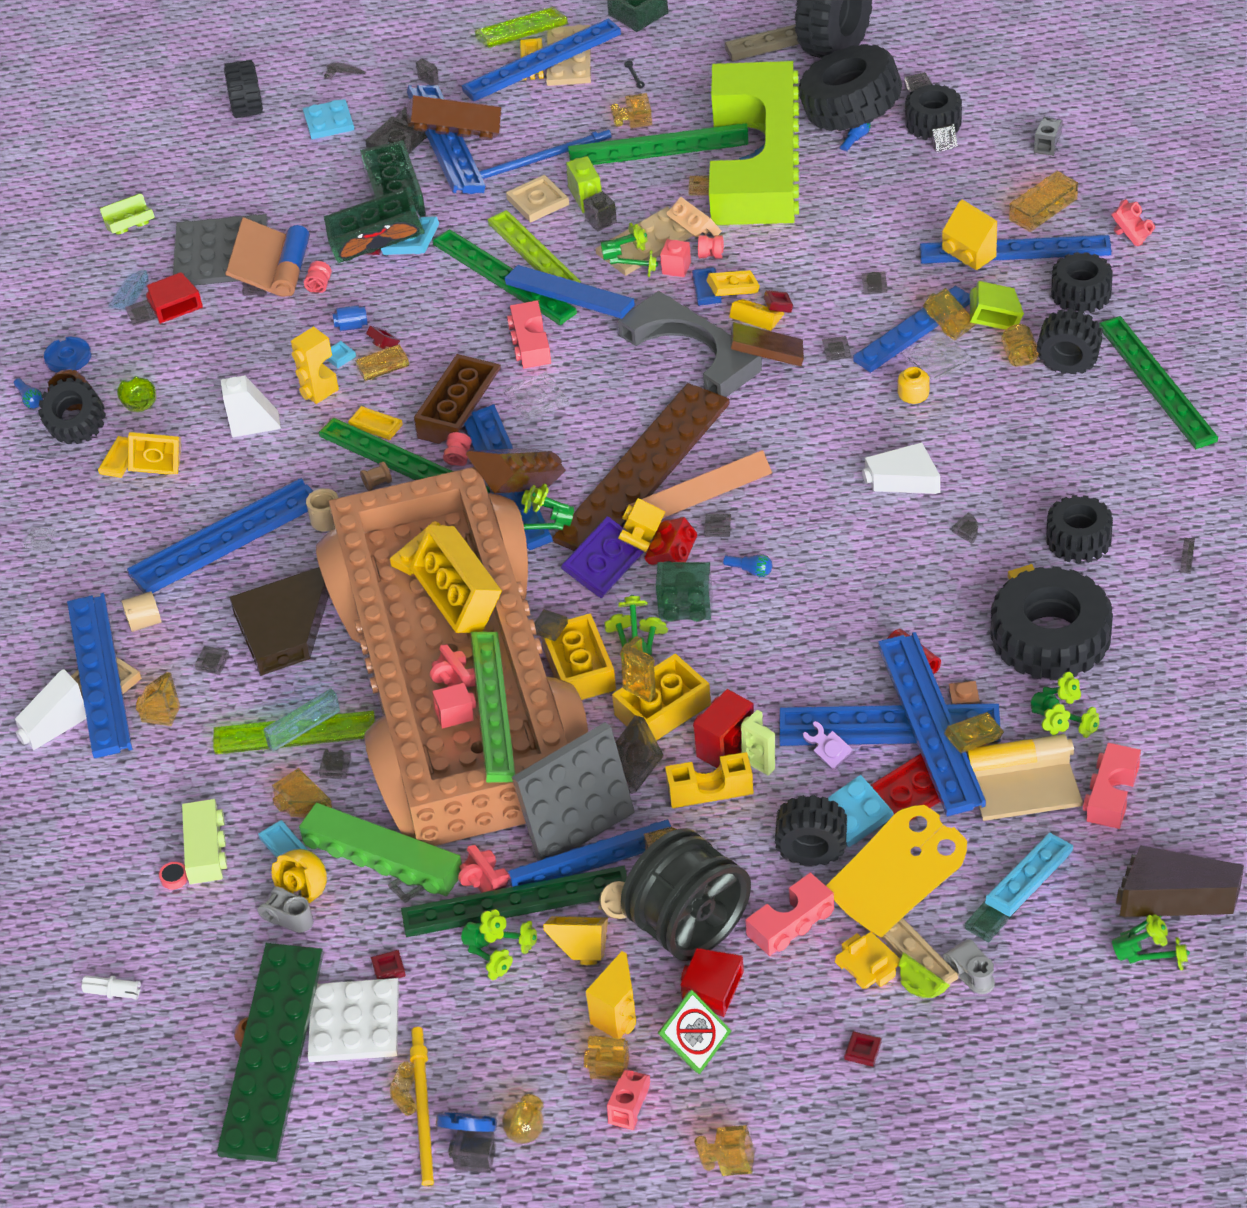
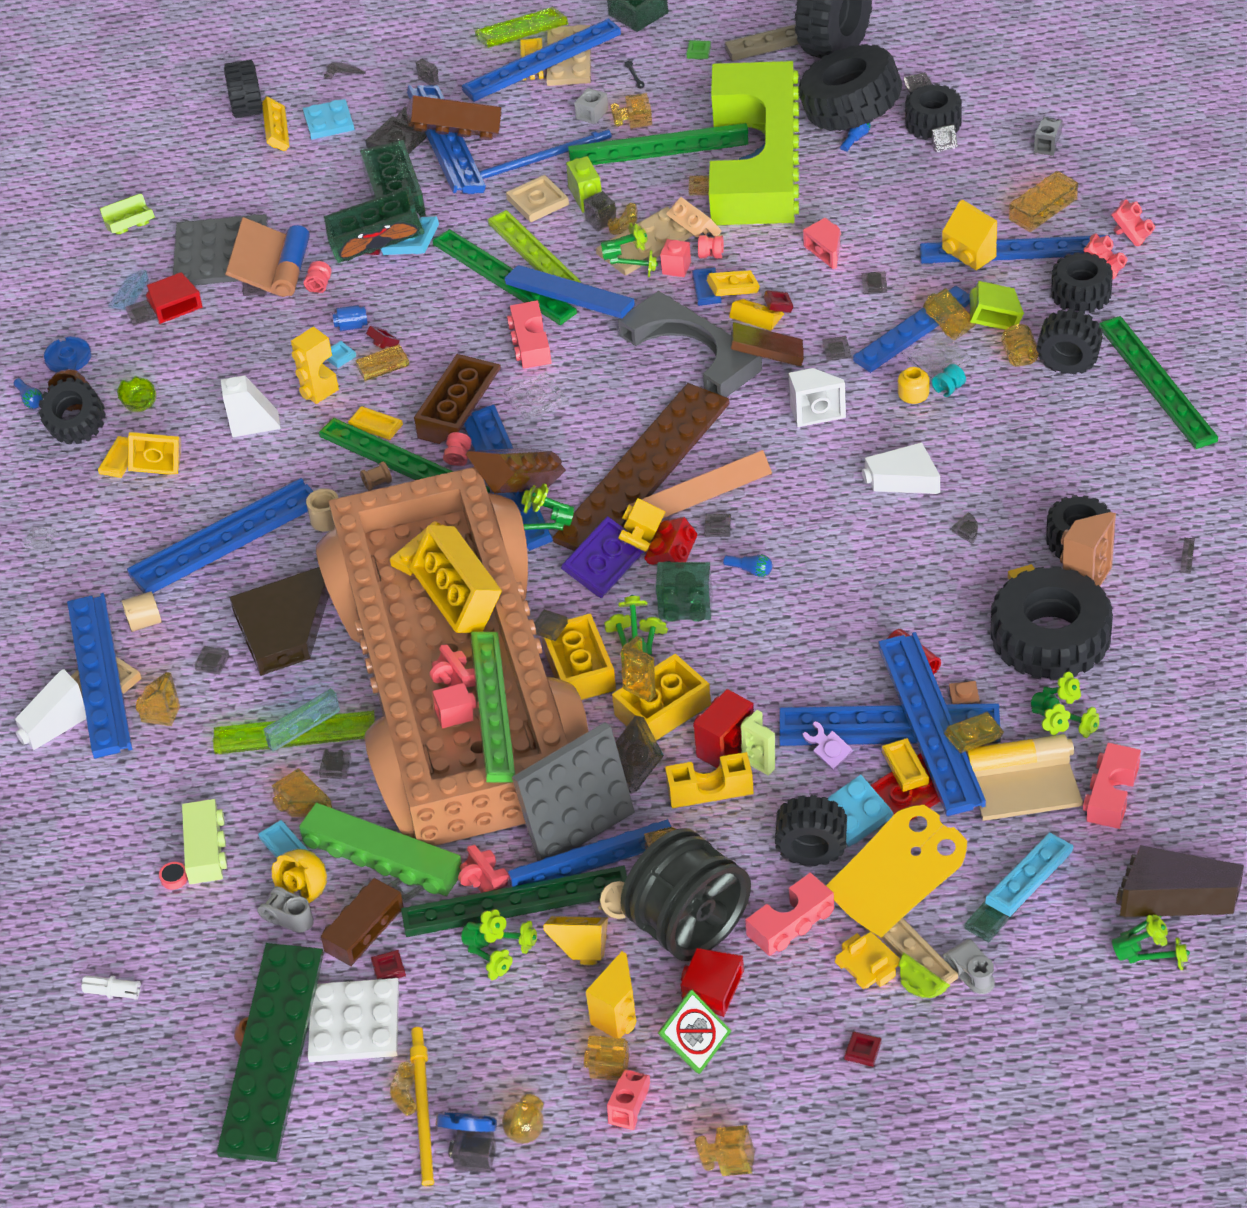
none -> yellow plate [262,96,290,151]
none -> reddish brown brick [321,878,404,966]
none -> light grey brick [575,88,608,124]
none -> clear yellow arm [607,203,638,235]
none -> bright green tile [687,40,711,59]
none -> white slope [789,368,846,427]
none -> coral slope [803,218,841,269]
none -> yellow tile [882,738,929,792]
none -> teal wheel [932,364,966,397]
none -> nougat slope [1060,512,1116,586]
none -> coral hips [1083,233,1127,280]

